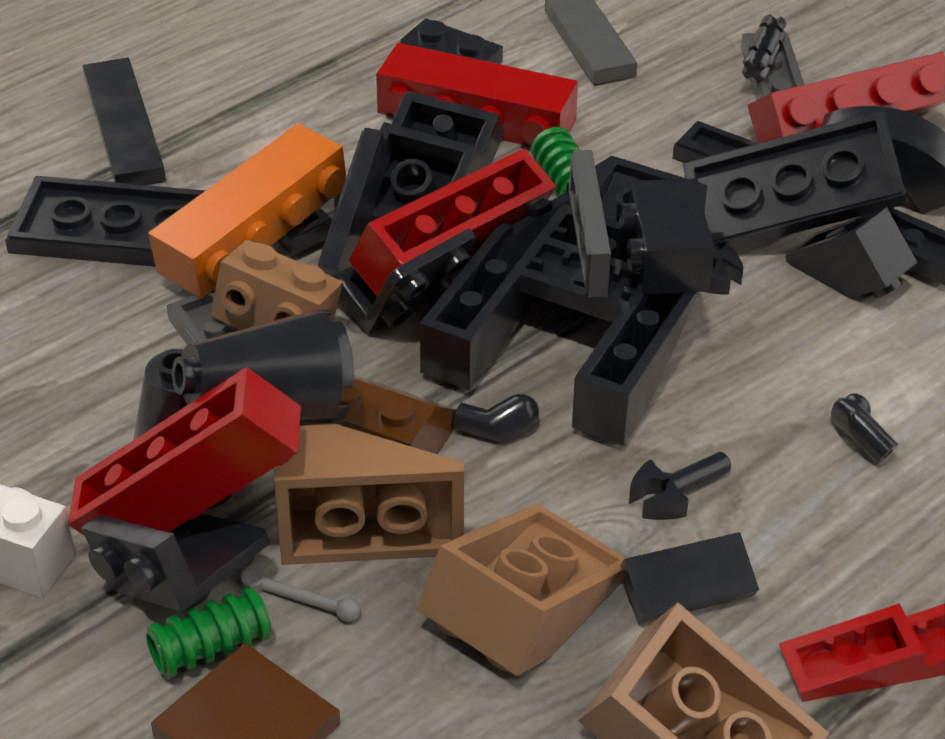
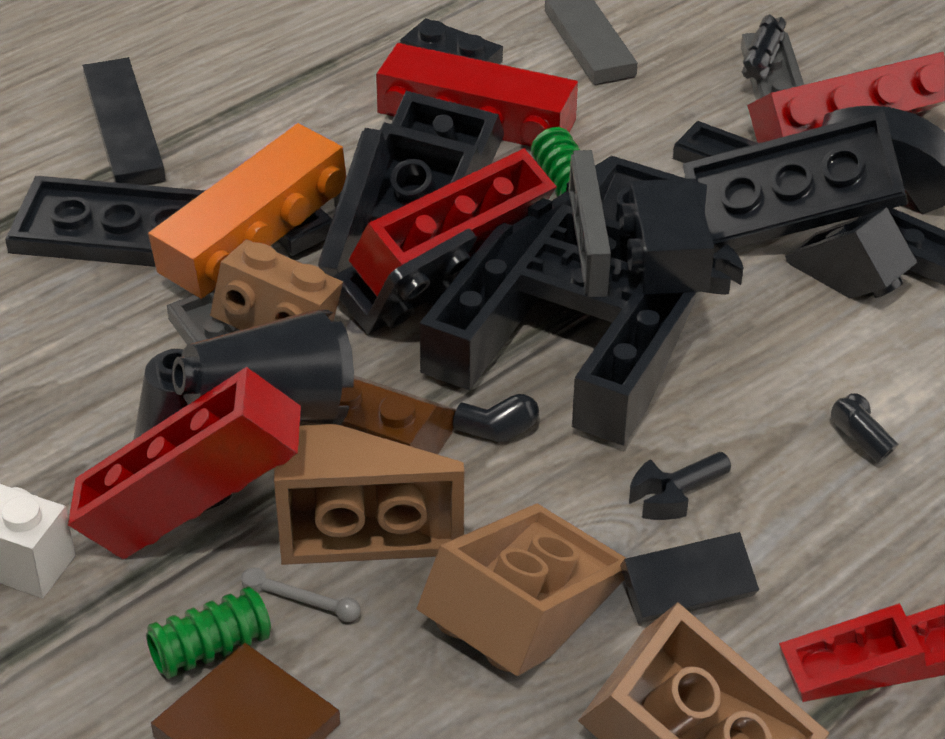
black bracket [81,513,270,612] -> none

